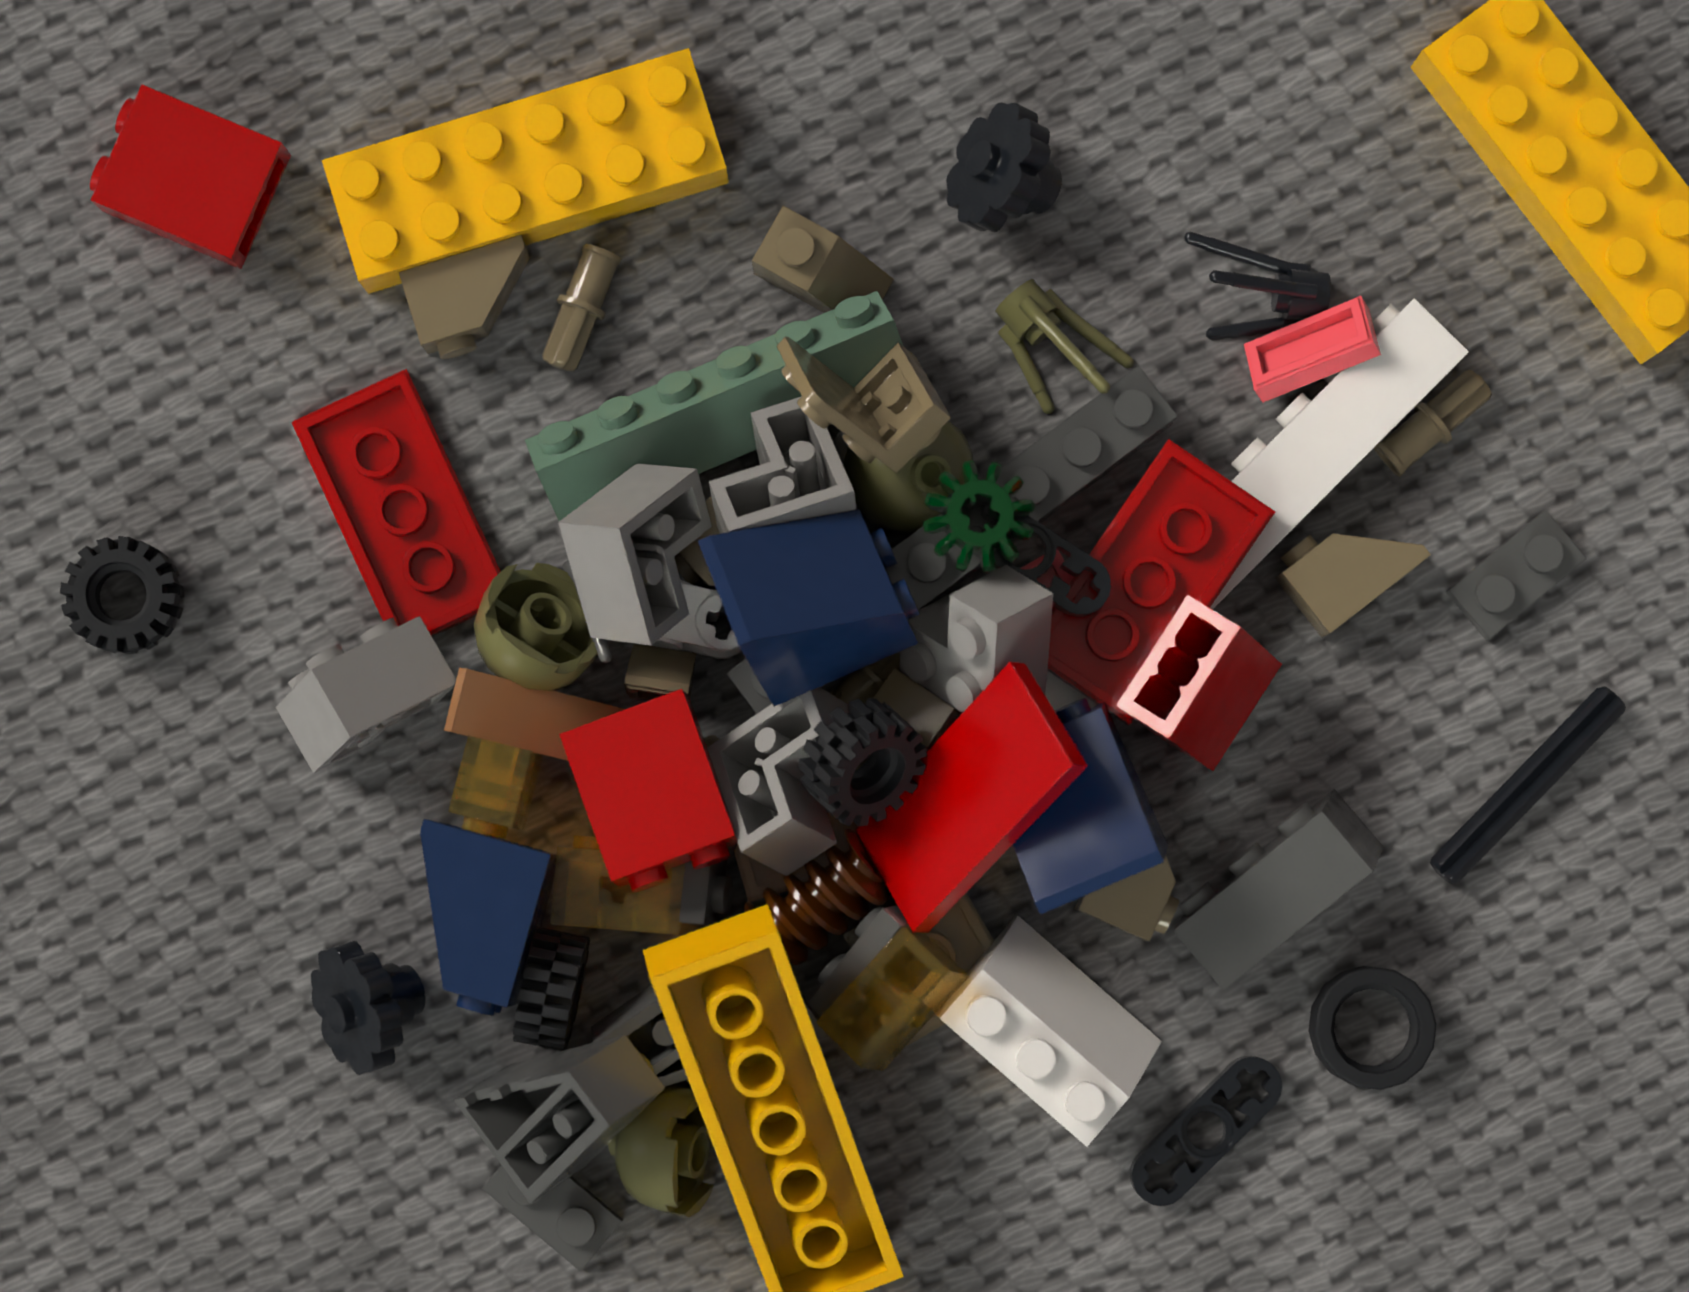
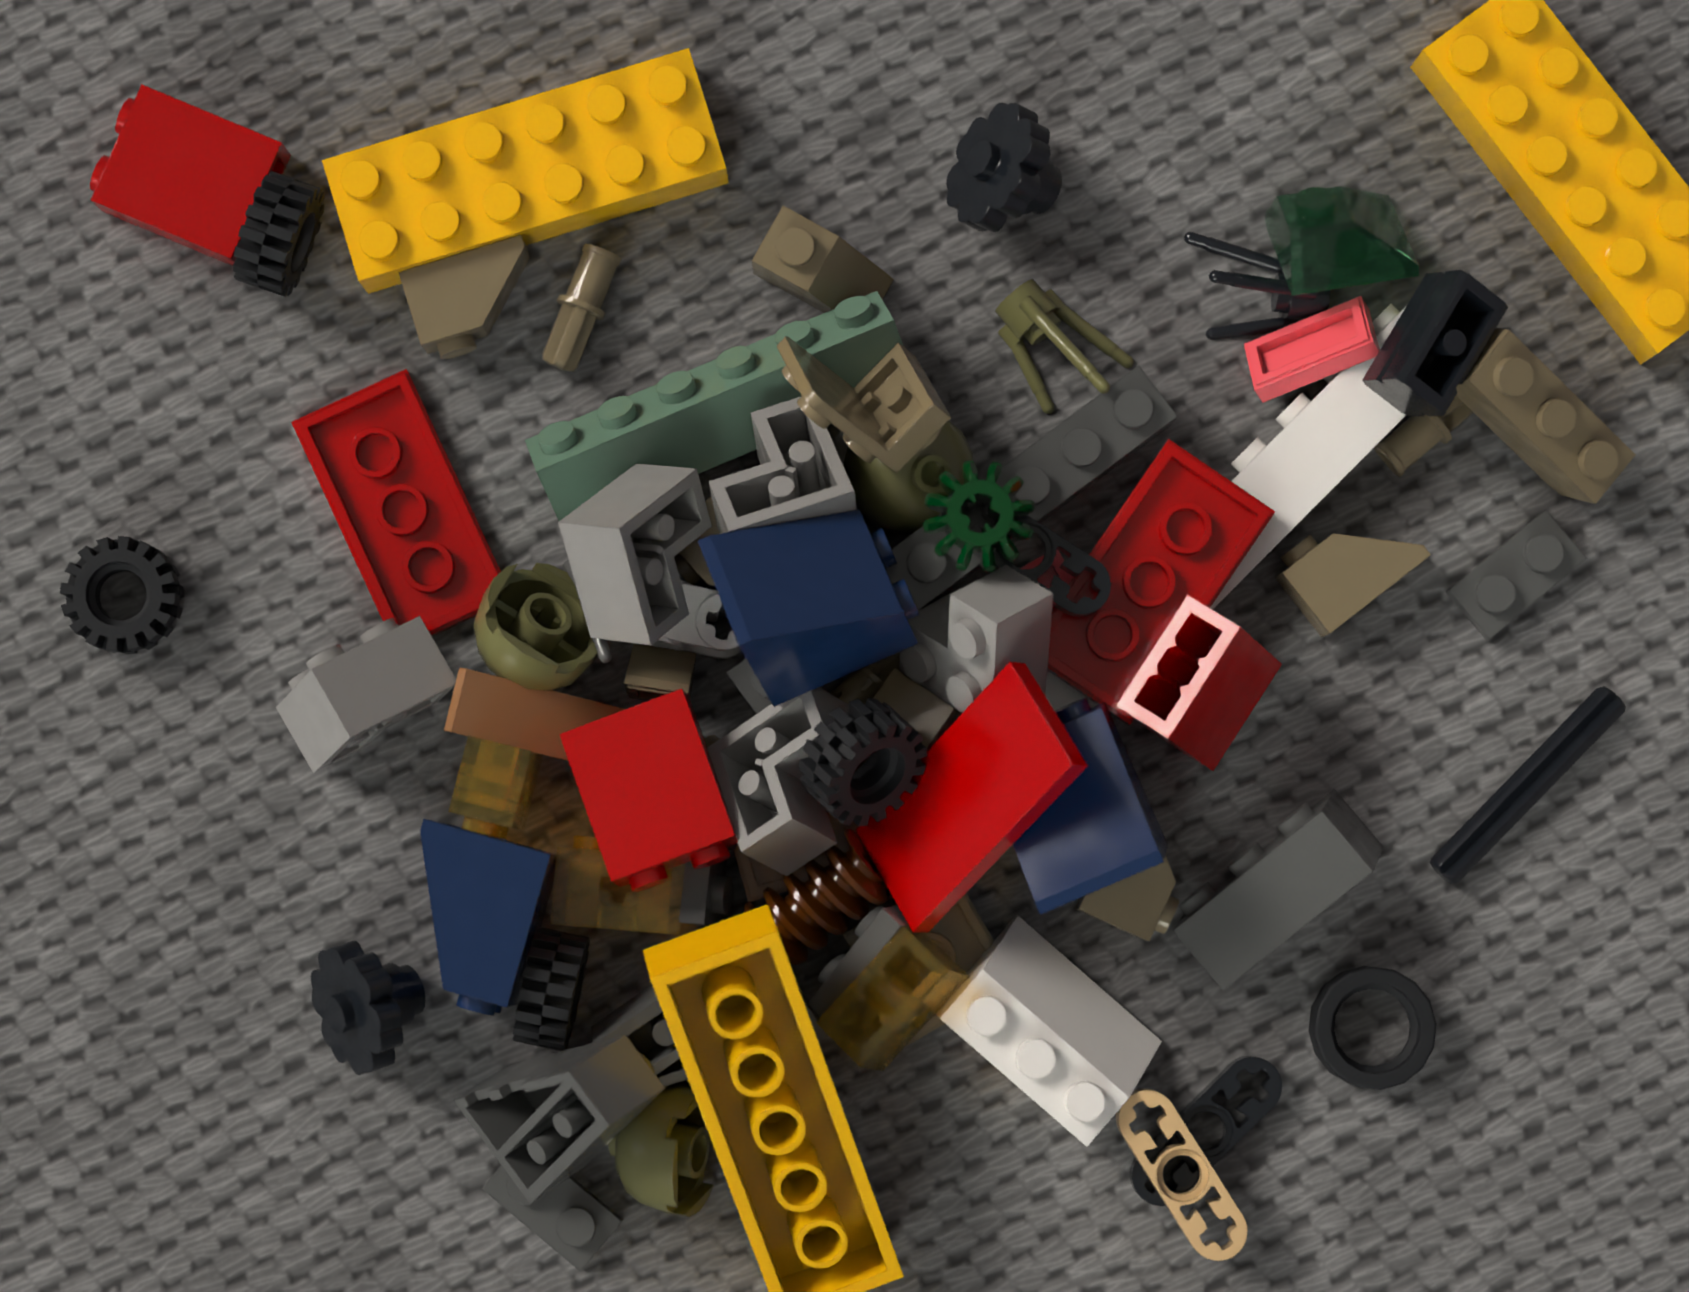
none -> black tyre [233,171,325,297]
none -> tan beam [1116,1088,1247,1261]
none -> clear green slope [1265,186,1419,296]
none -> black brick [1362,270,1508,417]
none -> dark tan brick [1456,328,1636,504]

